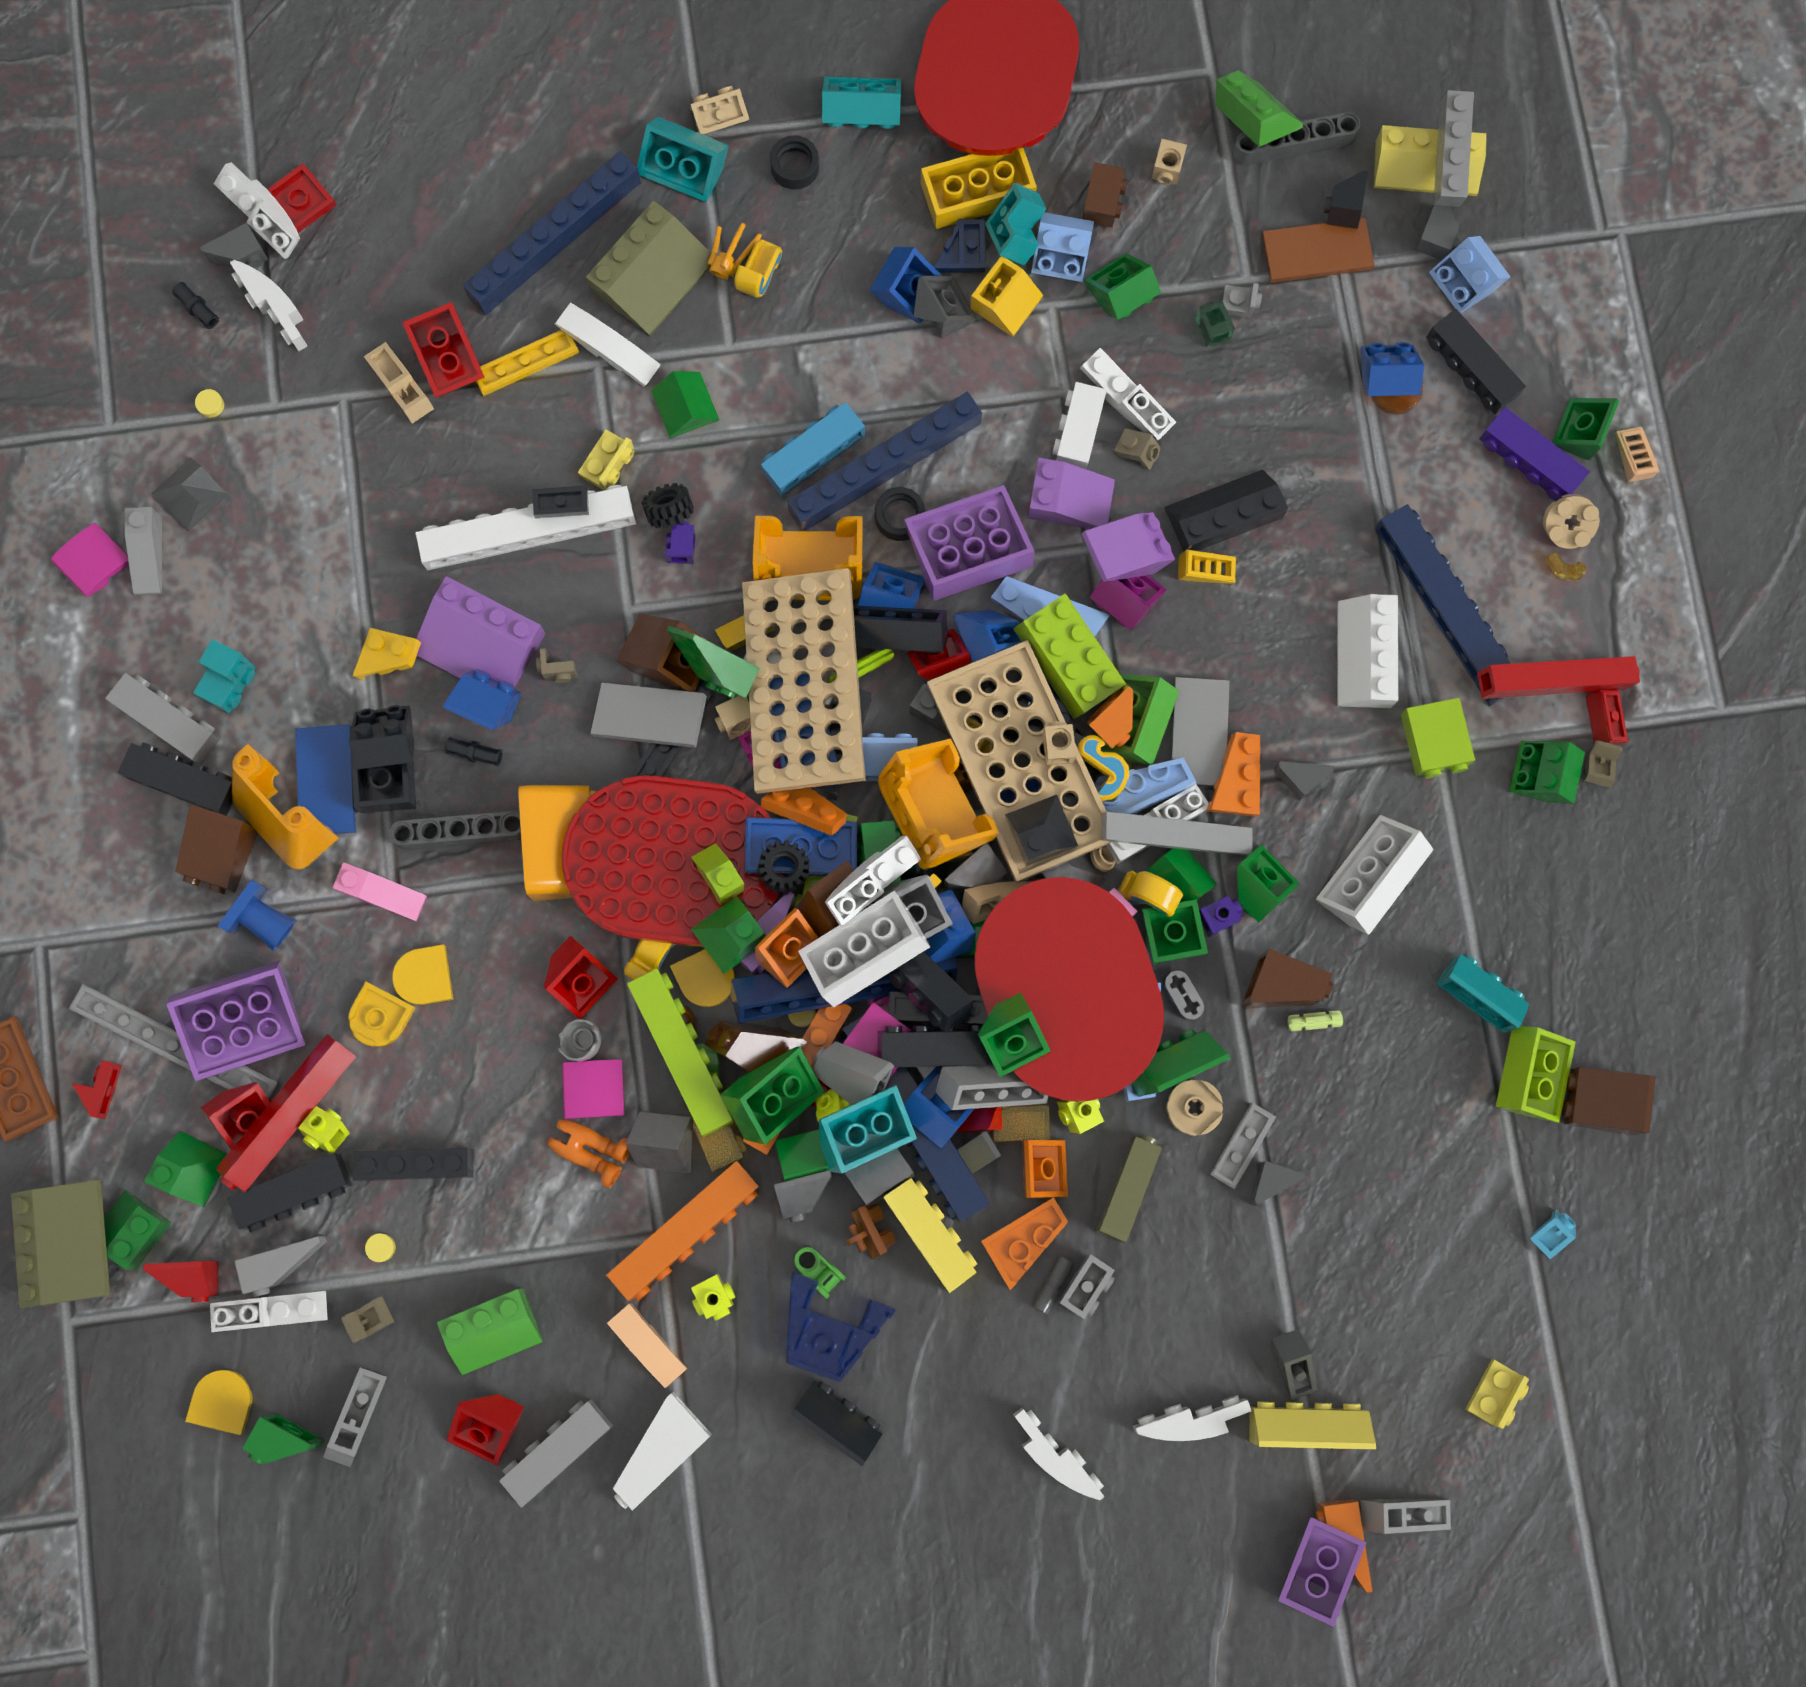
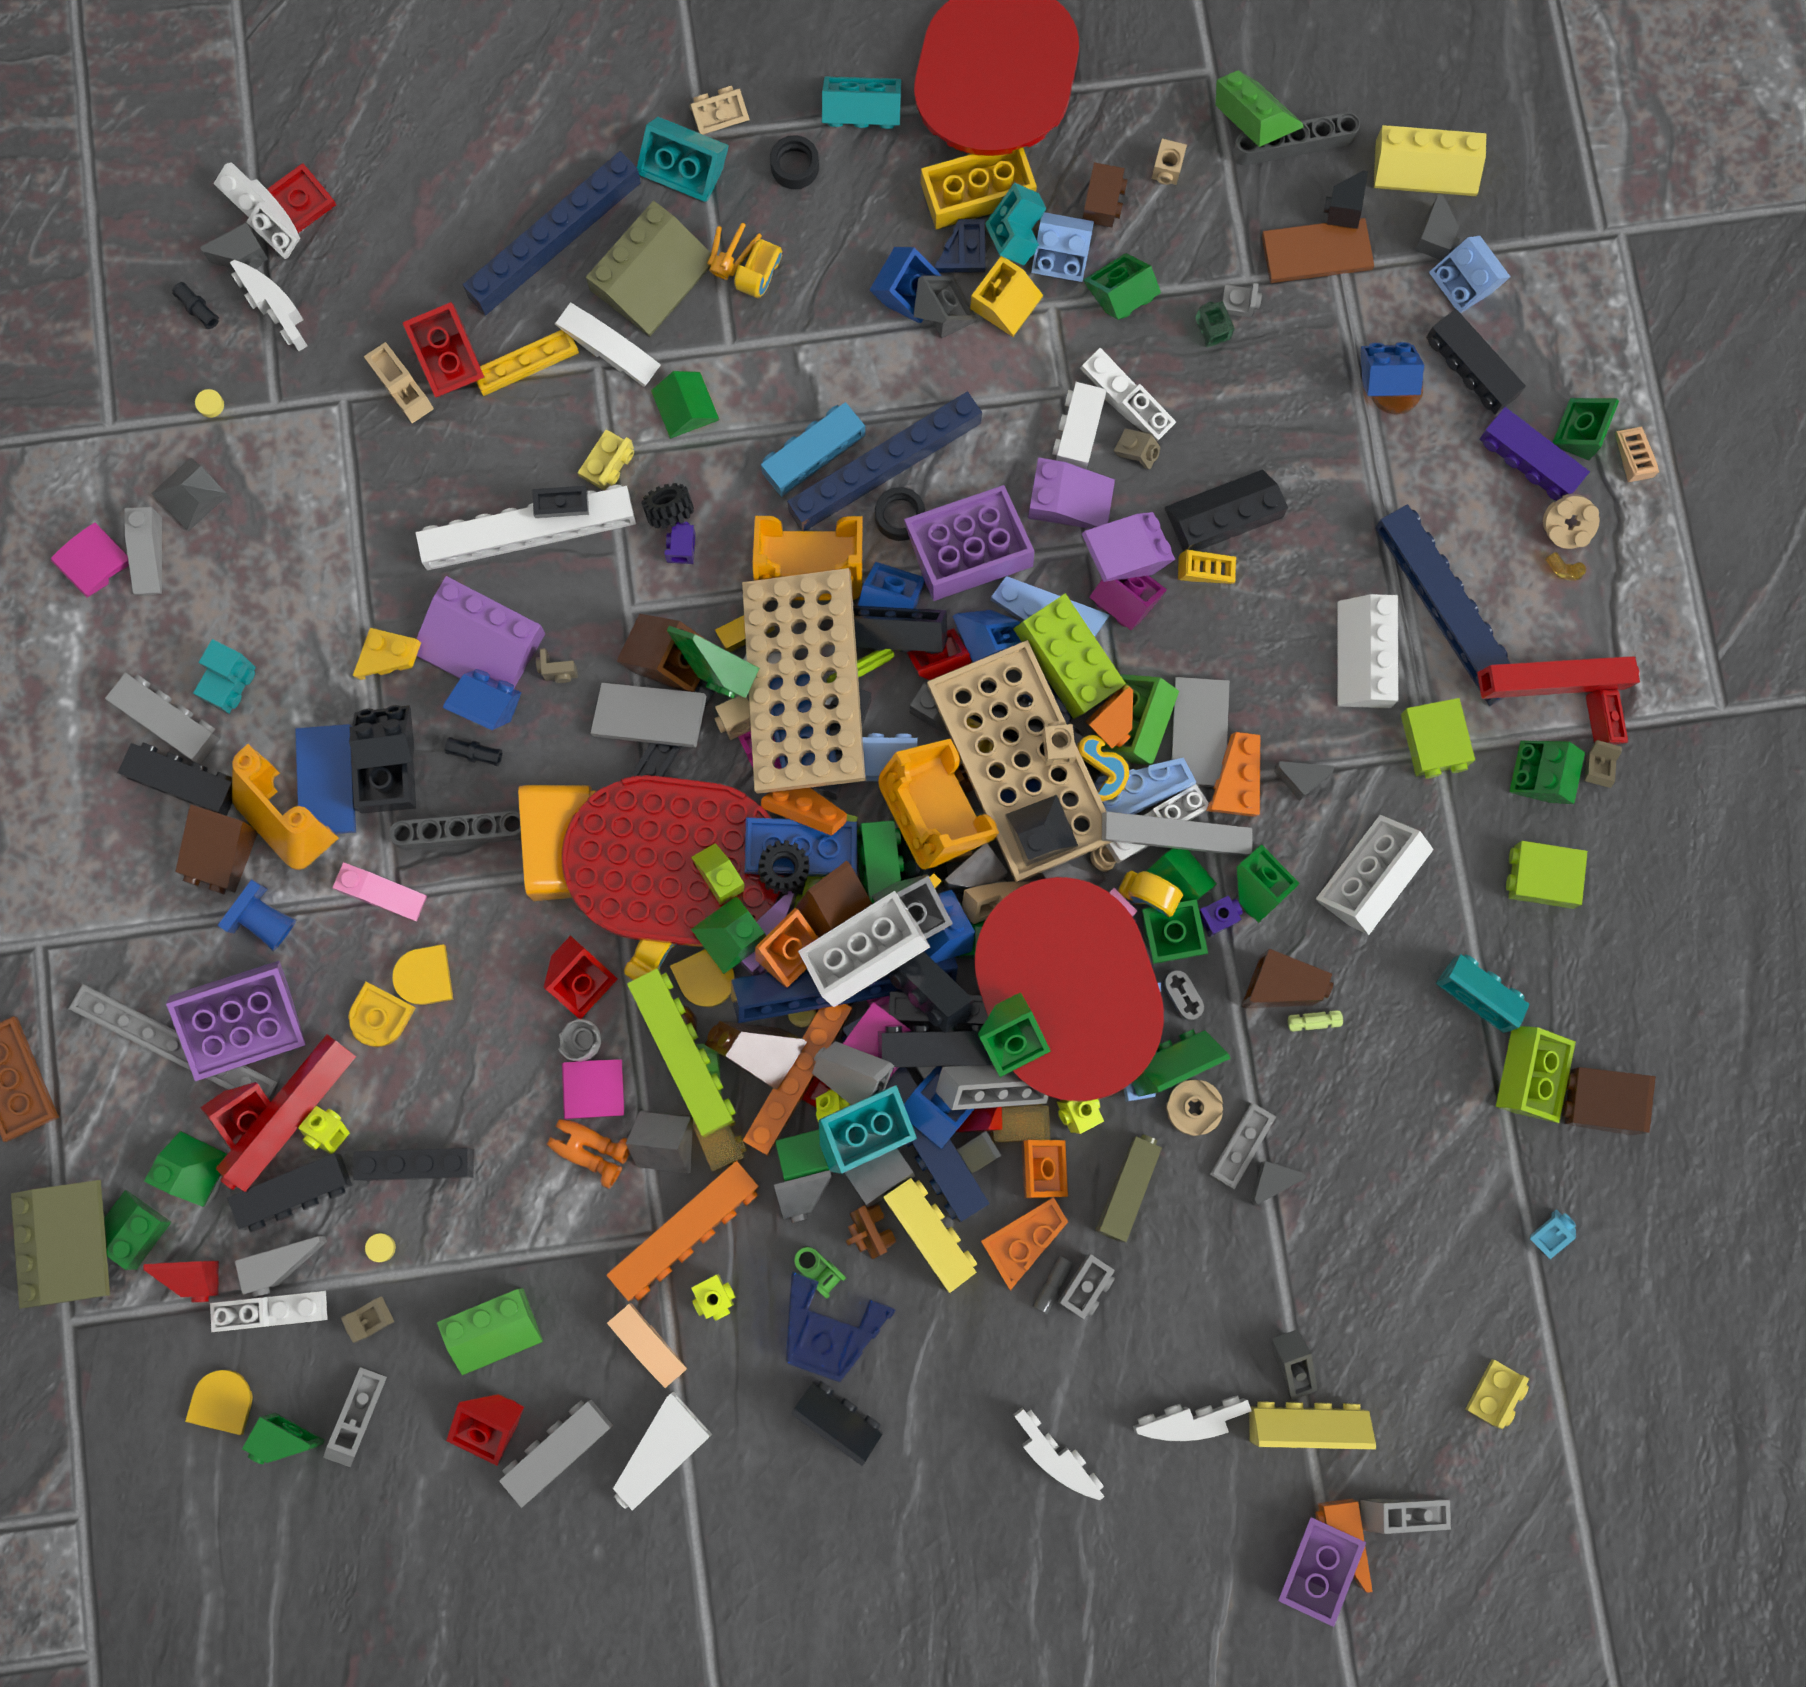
red slope [72,1060,122,1119] -> none
green slope [720,1046,824,1145] -> none
white slope [825,836,921,926] -> none
light grey brick [1433,90,1474,207] -> none
none -> lime brick [1506,841,1588,909]

